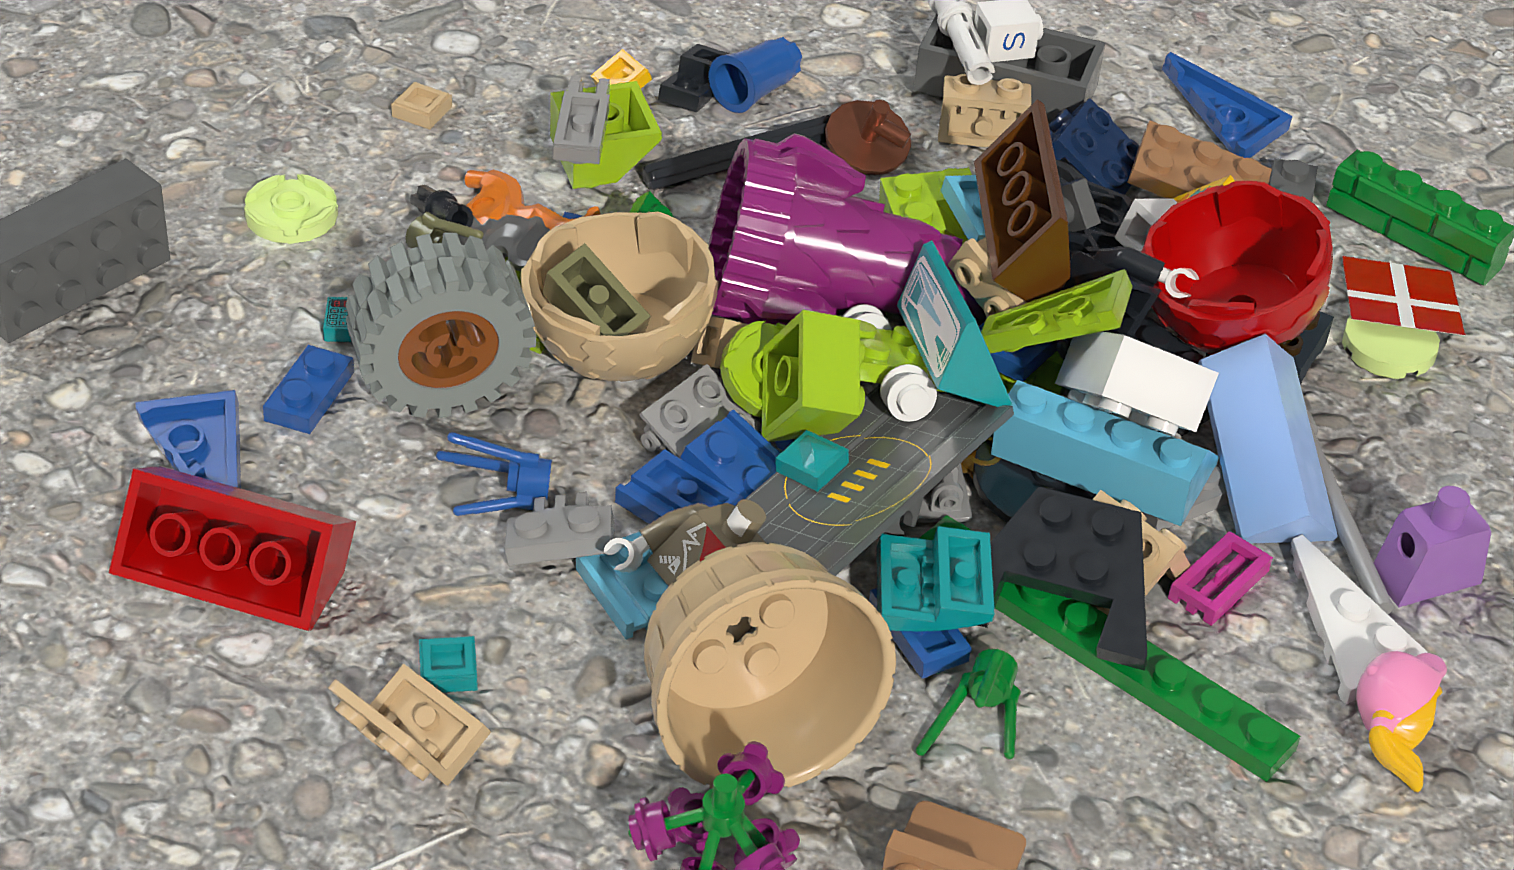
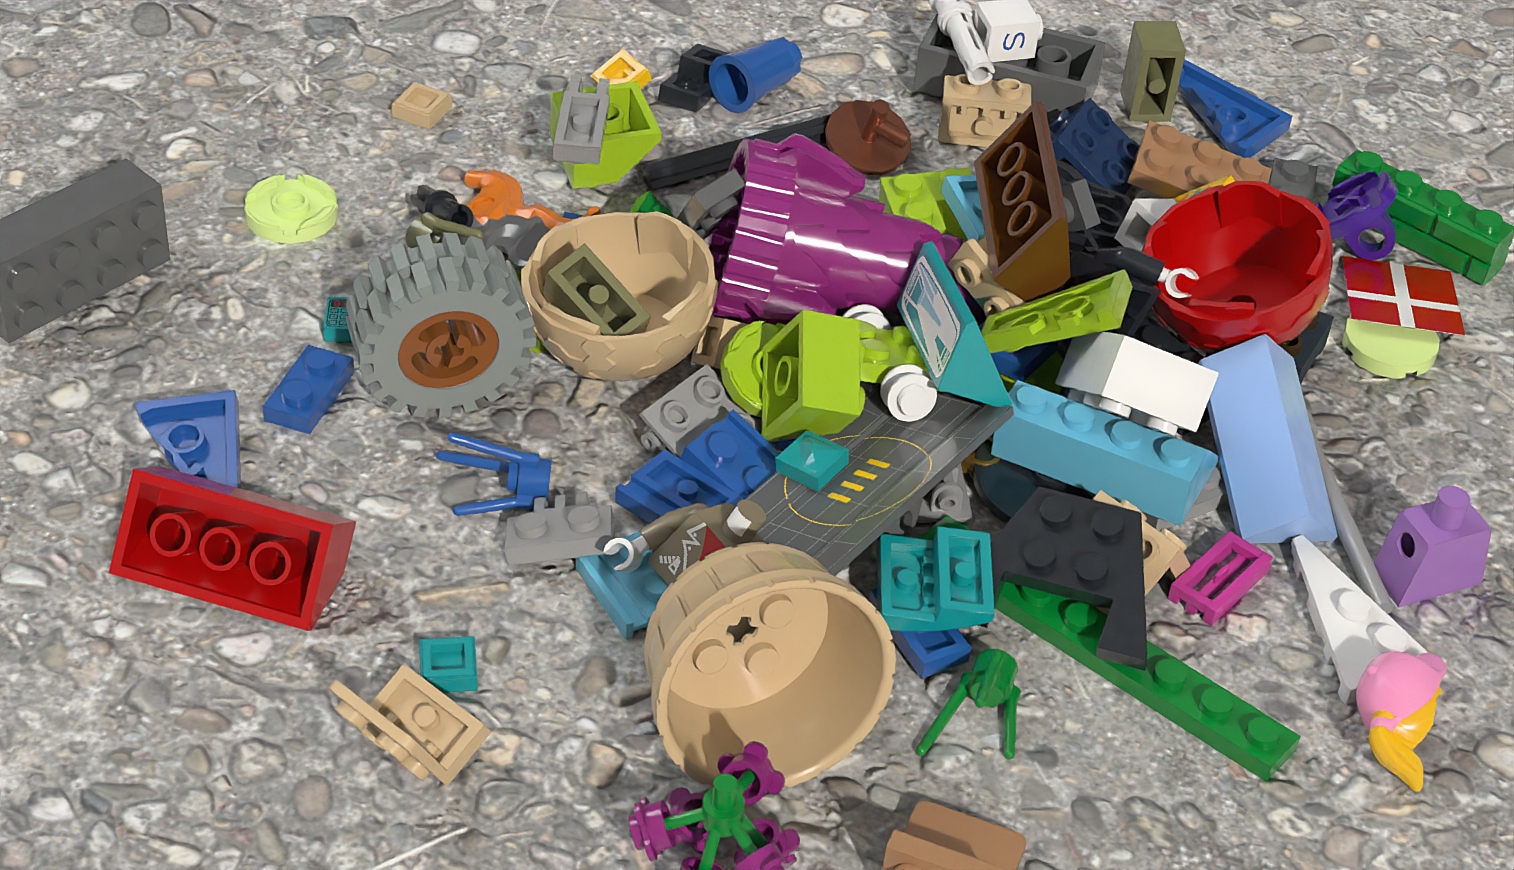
none -> dark grey plate [676,169,746,239]
none -> olive brick [1120,21,1186,122]
none -> dark purple tile [1315,171,1398,260]

